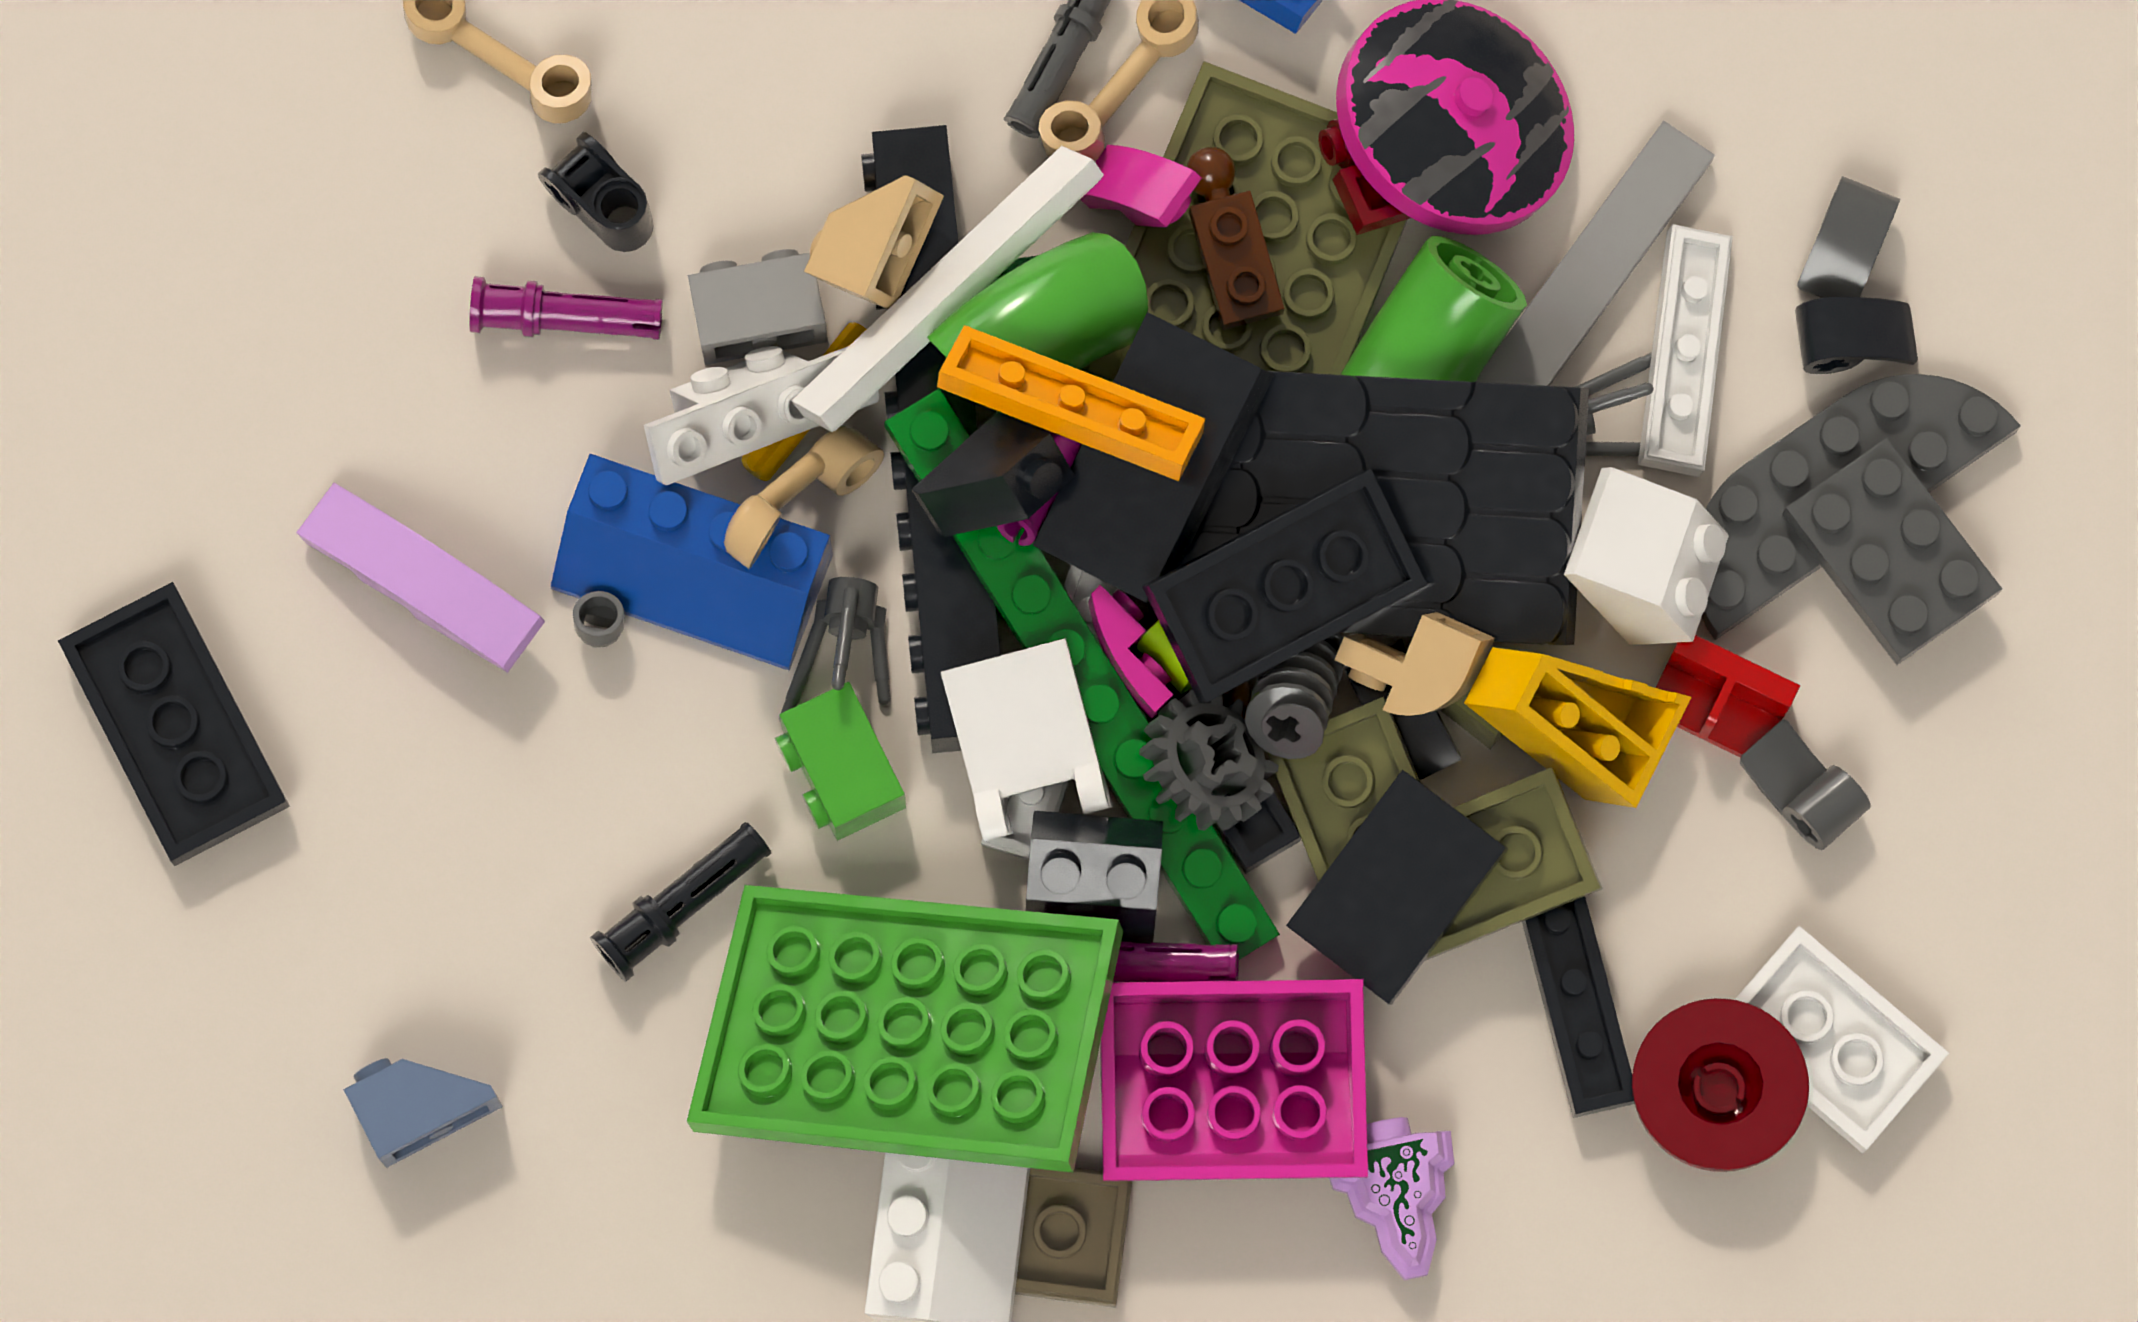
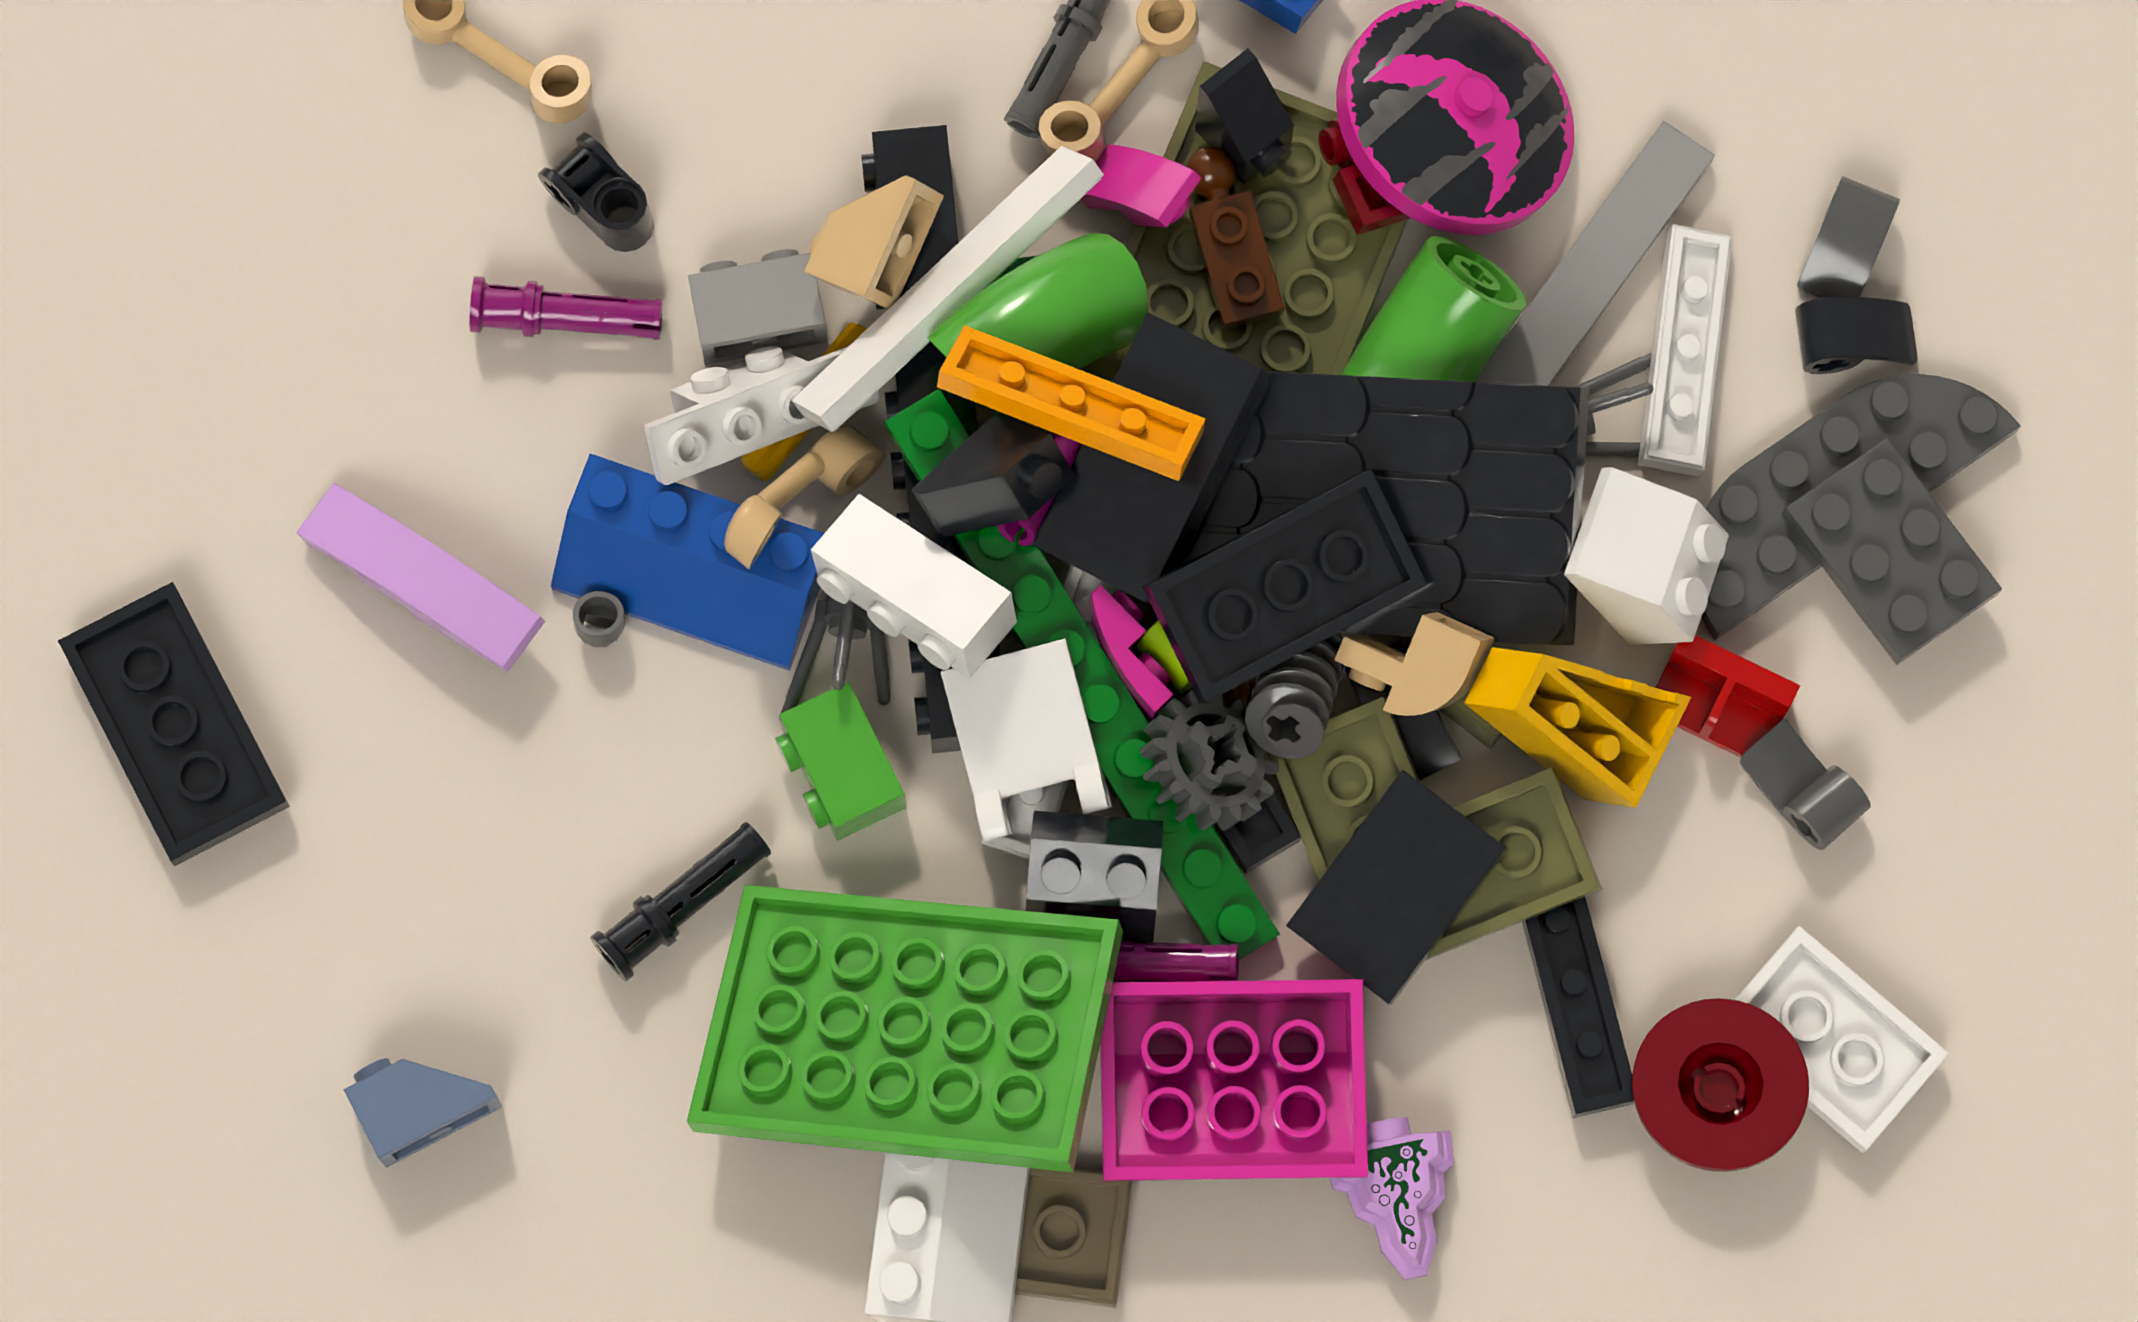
none -> white brick [811,494,1017,679]
none -> black slope [1195,48,1294,185]

